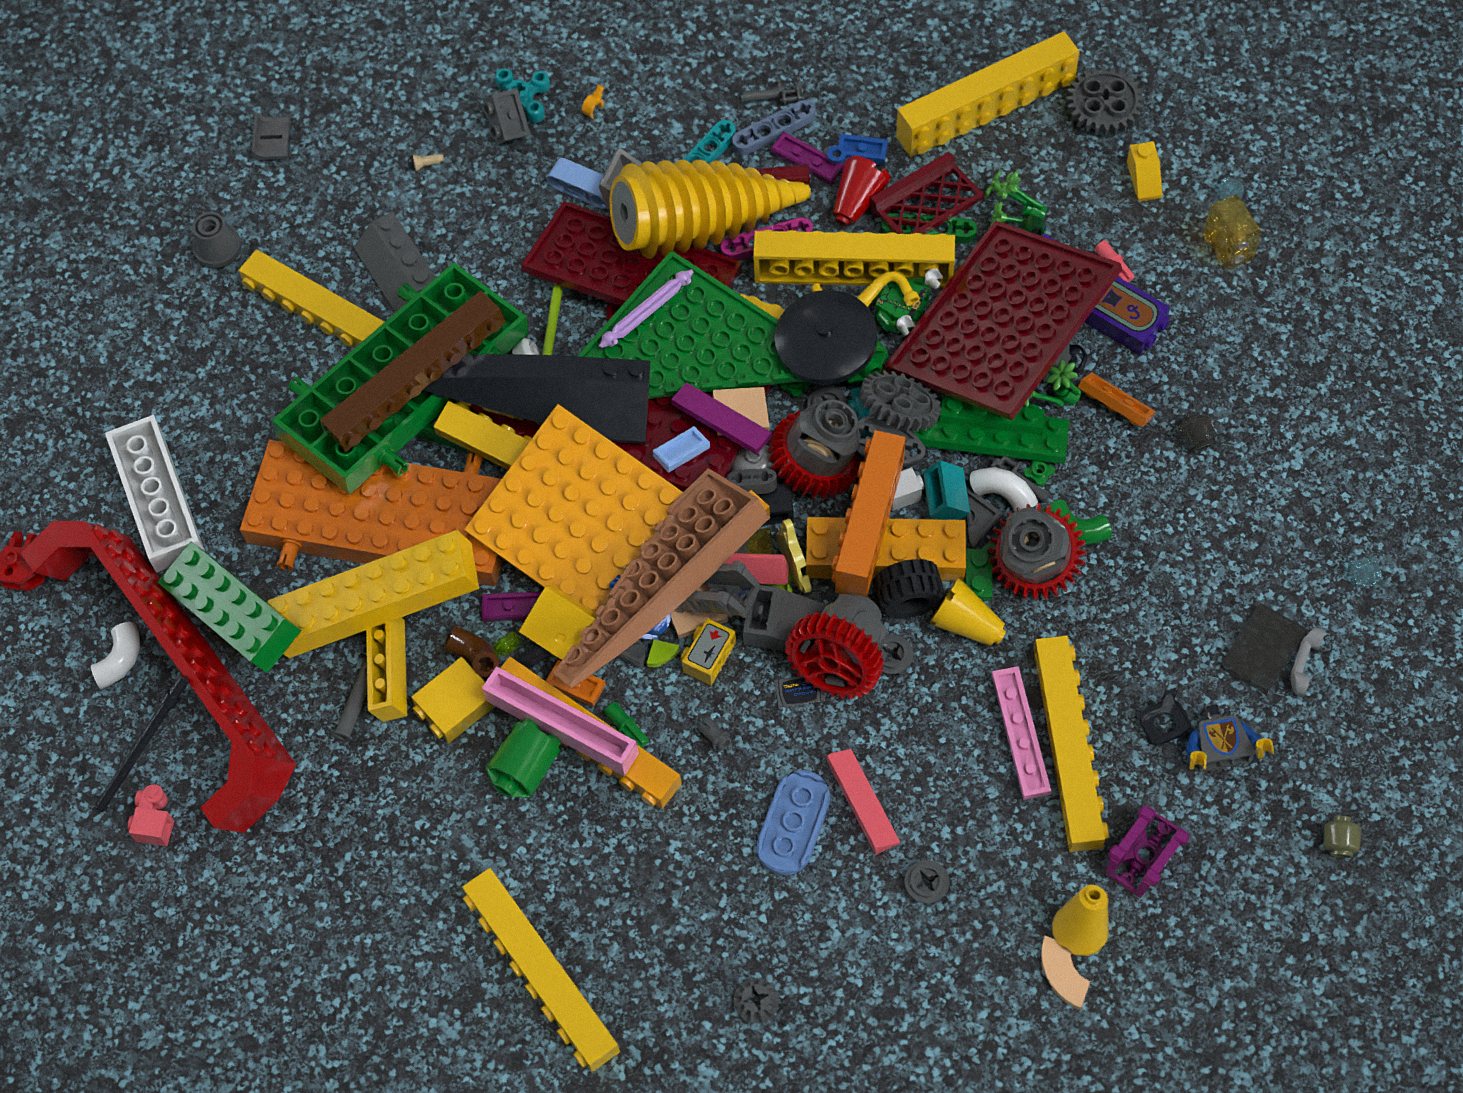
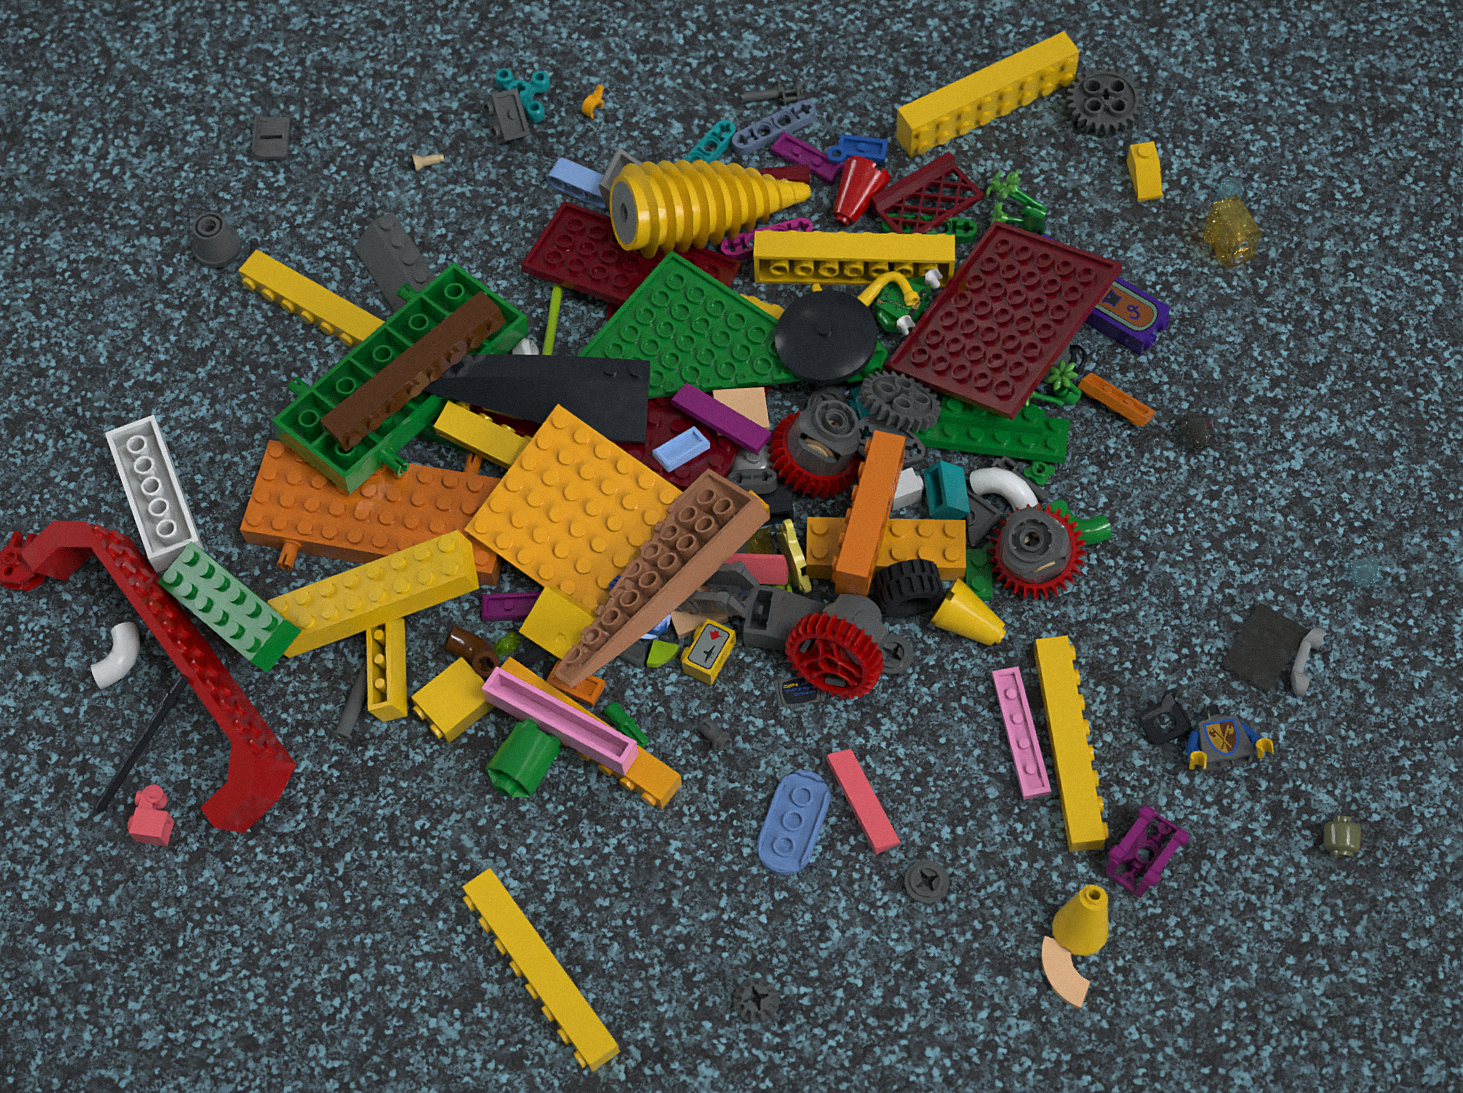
lavender wheel [599,269,693,348] -> none
green plate [780,381,810,397] -> none
coral axle [1094,240,1134,283] -> none

